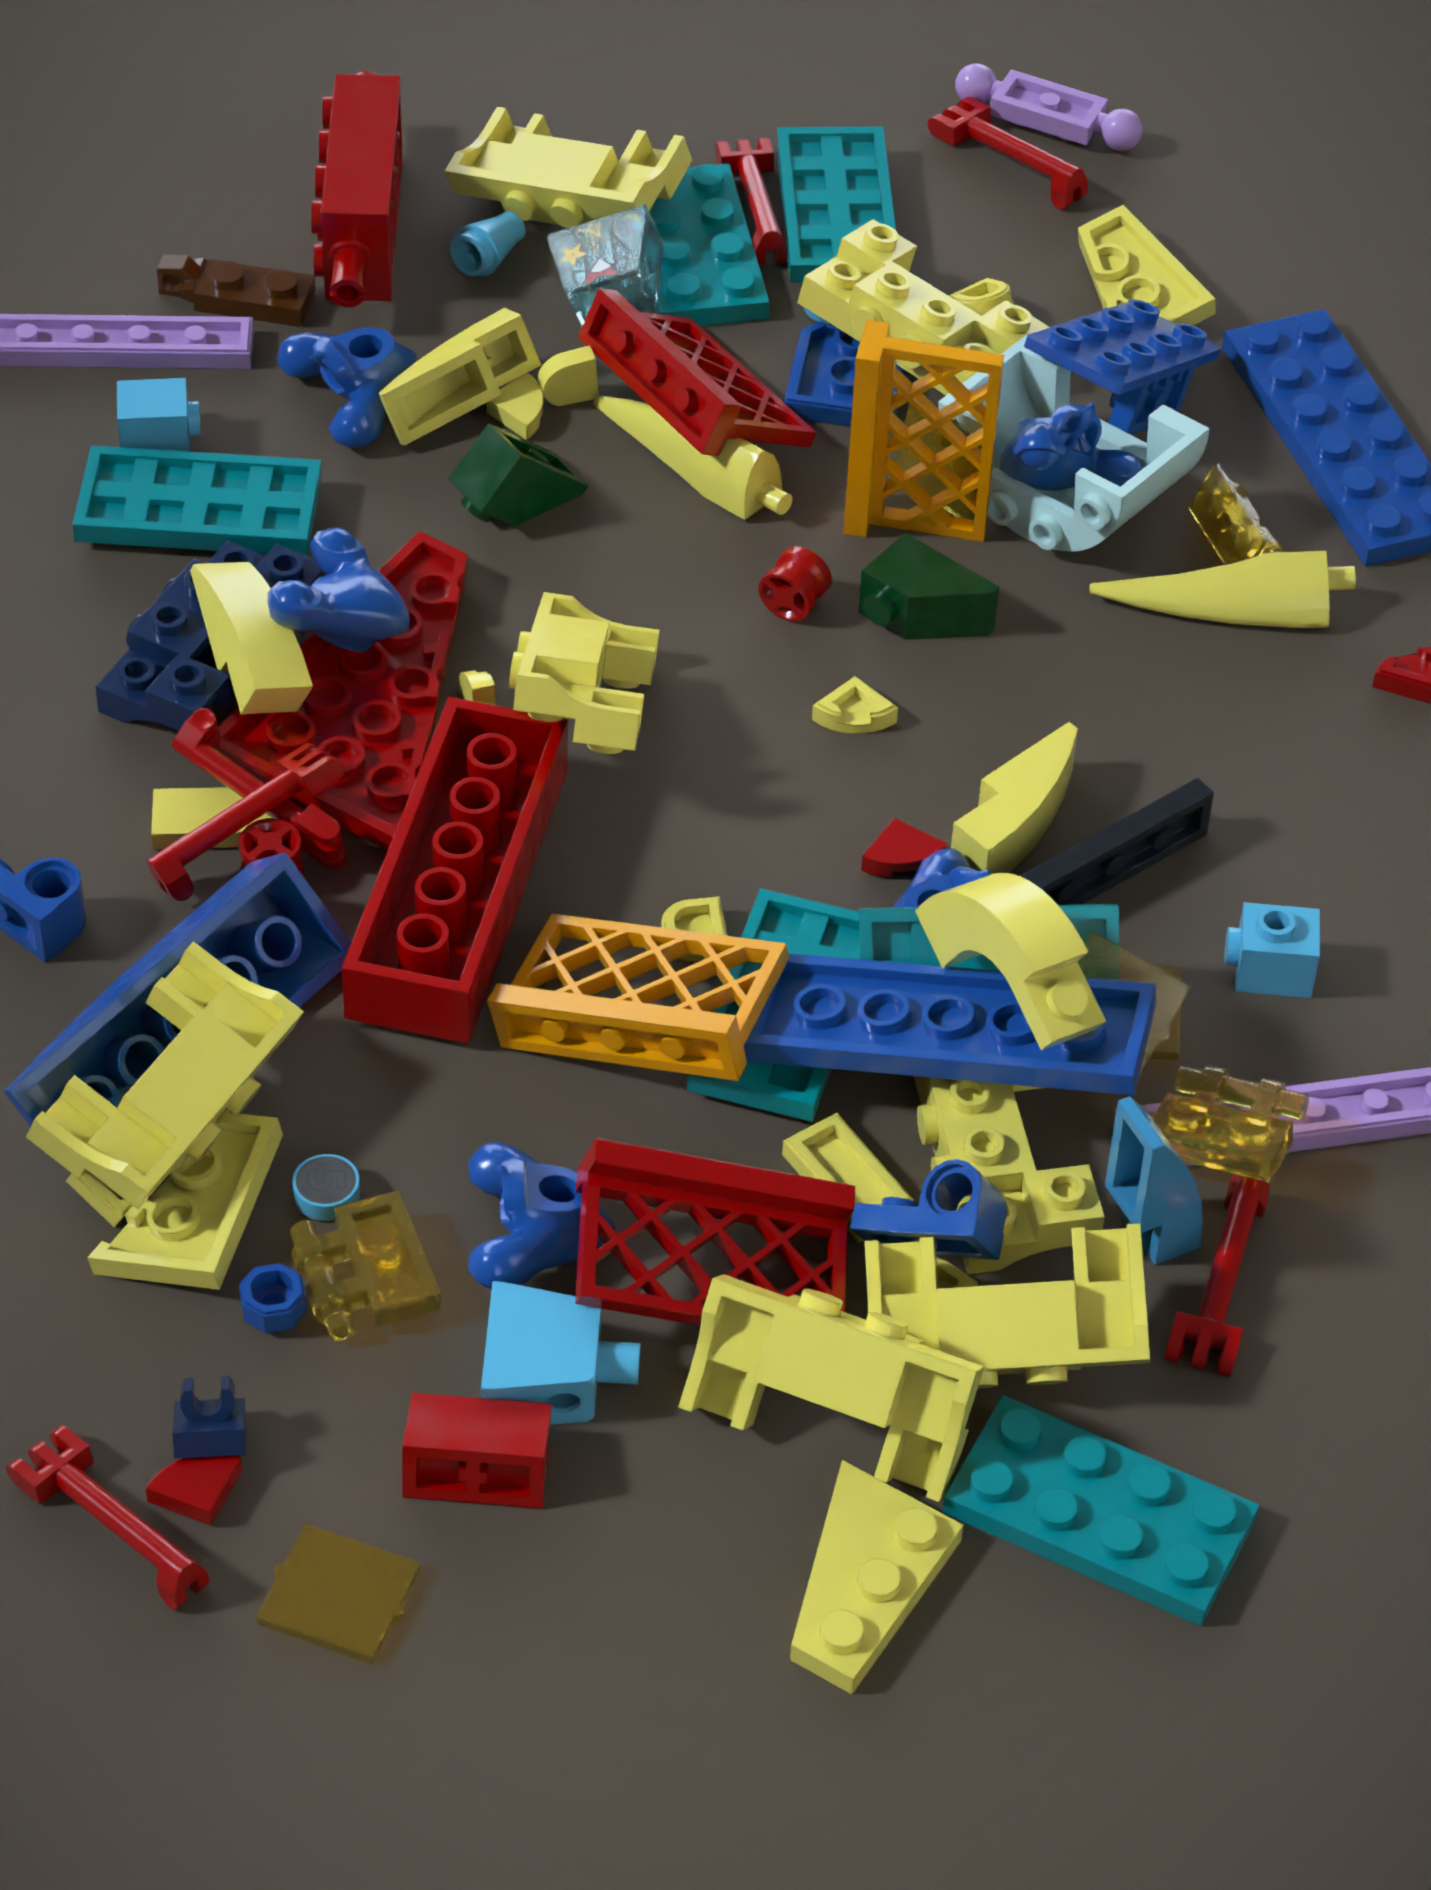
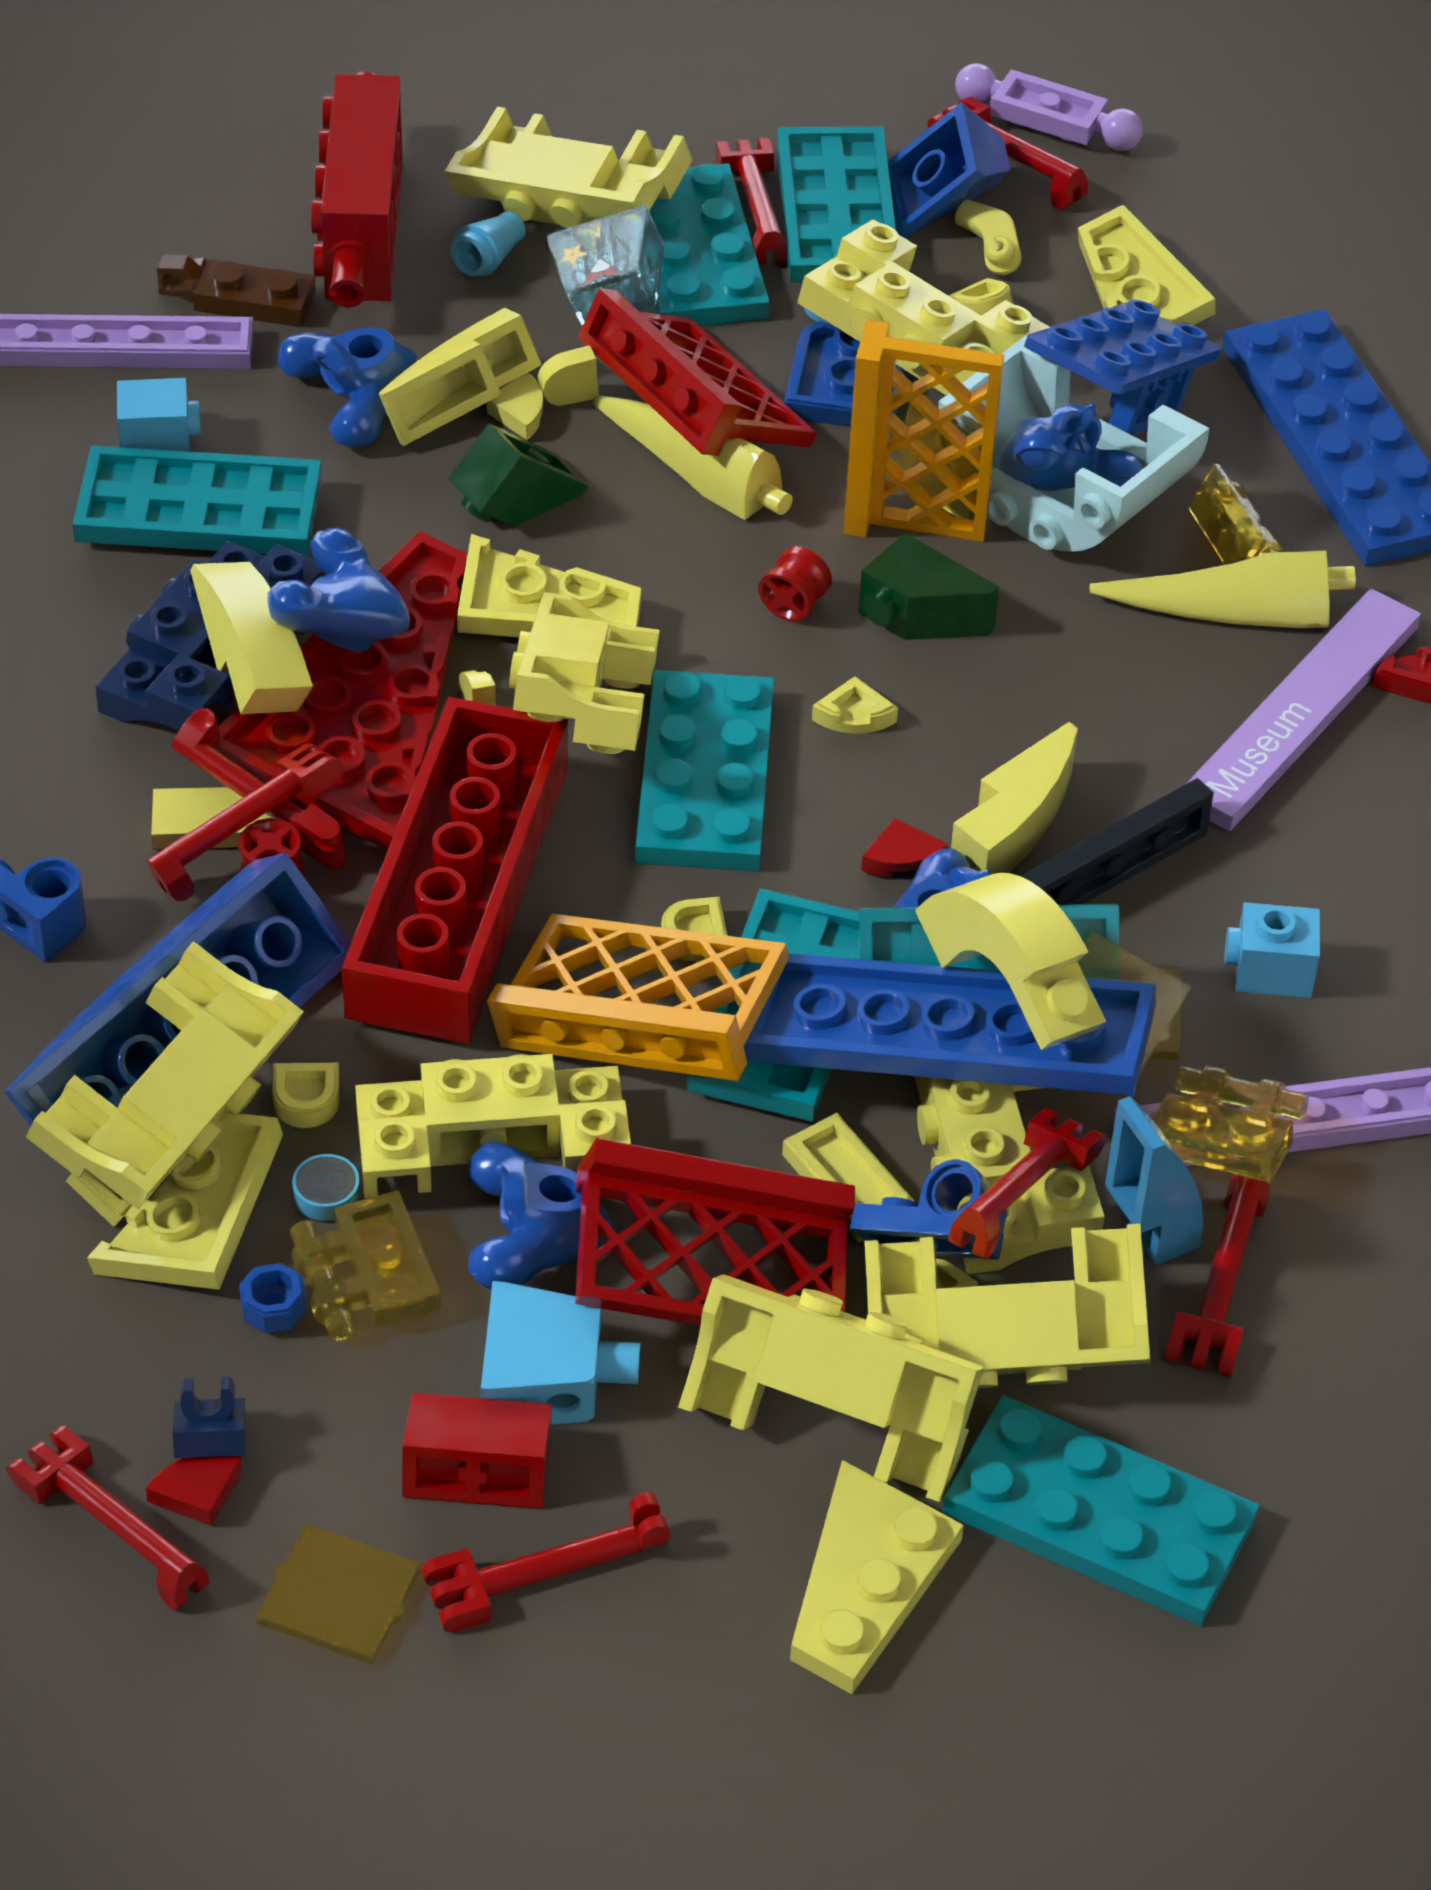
none -> light yellow tile [272,1062,340,1128]
none -> light yellow bracket [355,1054,631,1198]
none -> red hinge [421,1492,670,1632]
none -> light yellow wing [457,534,641,637]
none -> teal plate [635,670,774,872]
none -> blue slope [888,102,1011,238]
none -> red hinge [948,1107,1106,1260]
none -> light yellow arm [955,199,1022,276]
none -> lavender tile [1186,588,1421,832]

